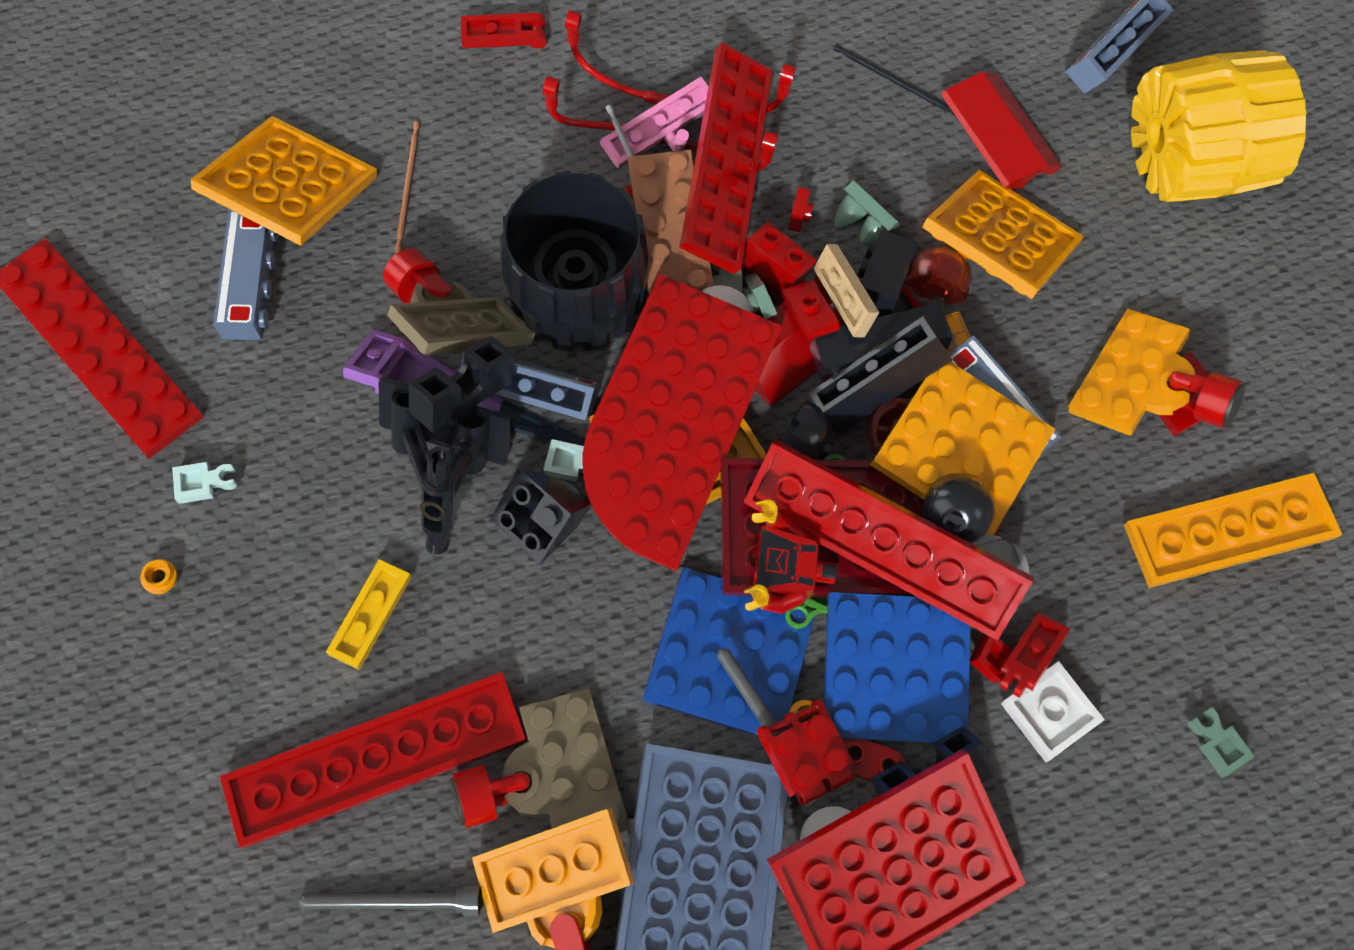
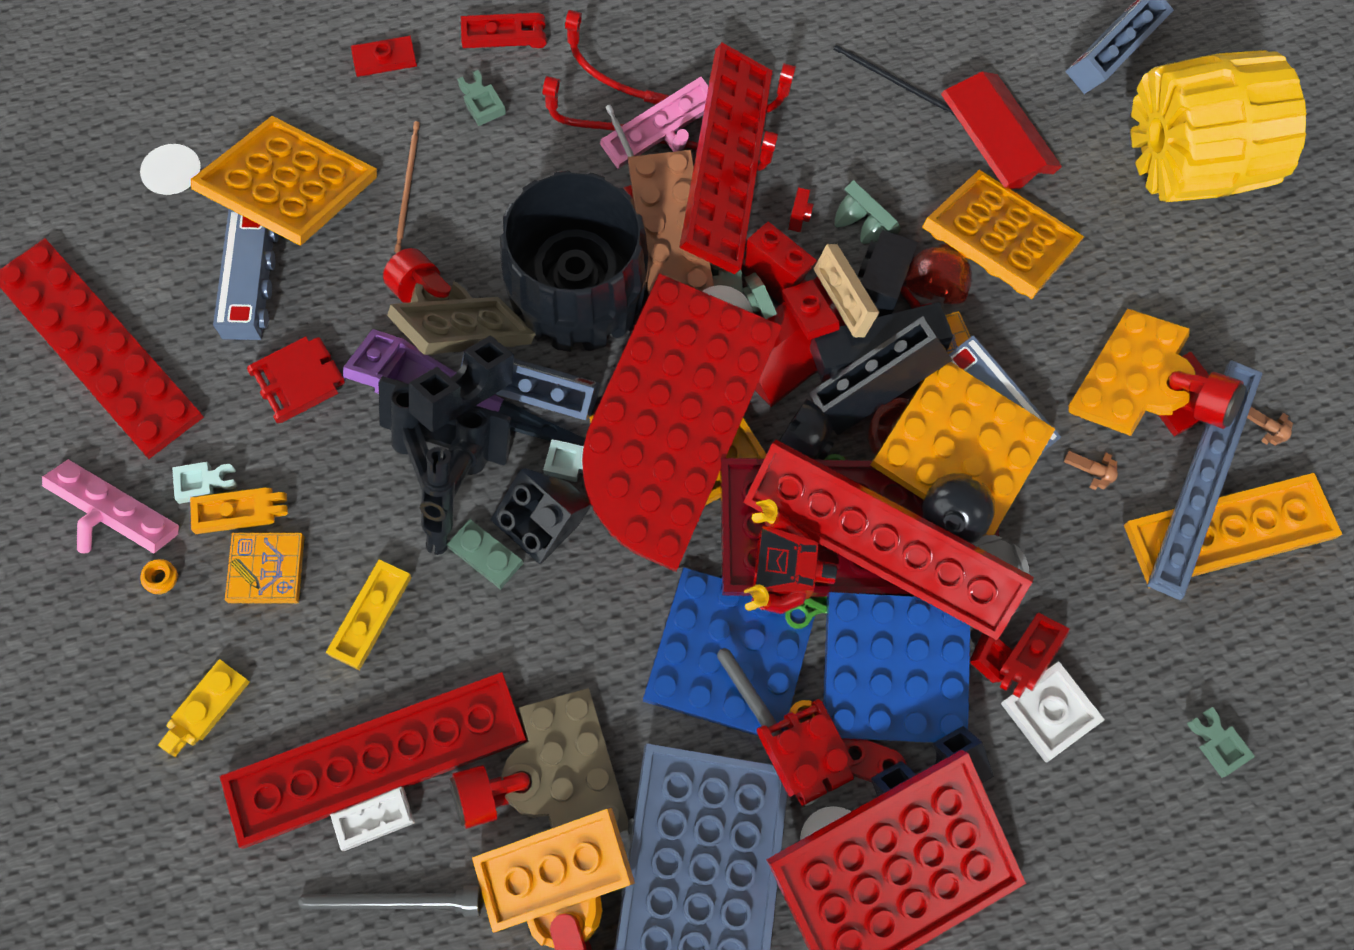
none -> bright pink plate [42,459,179,553]
none -> white sticker [140,144,200,195]
none -> yellow hinge [158,659,250,757]
none -> light orange hinge [190,488,288,534]
none -> light orange tile [225,533,305,603]
none -> red plate [247,336,345,423]
none -> white plate [330,787,415,851]
none -> red plate [351,35,417,77]
none -> sand green plate [447,519,523,590]
none -> sand green plate [457,70,506,126]
none -> nougat piece [1064,451,1118,490]
none -> sand blue tile [1147,360,1262,600]
none -> nougat piece [1247,407,1293,446]

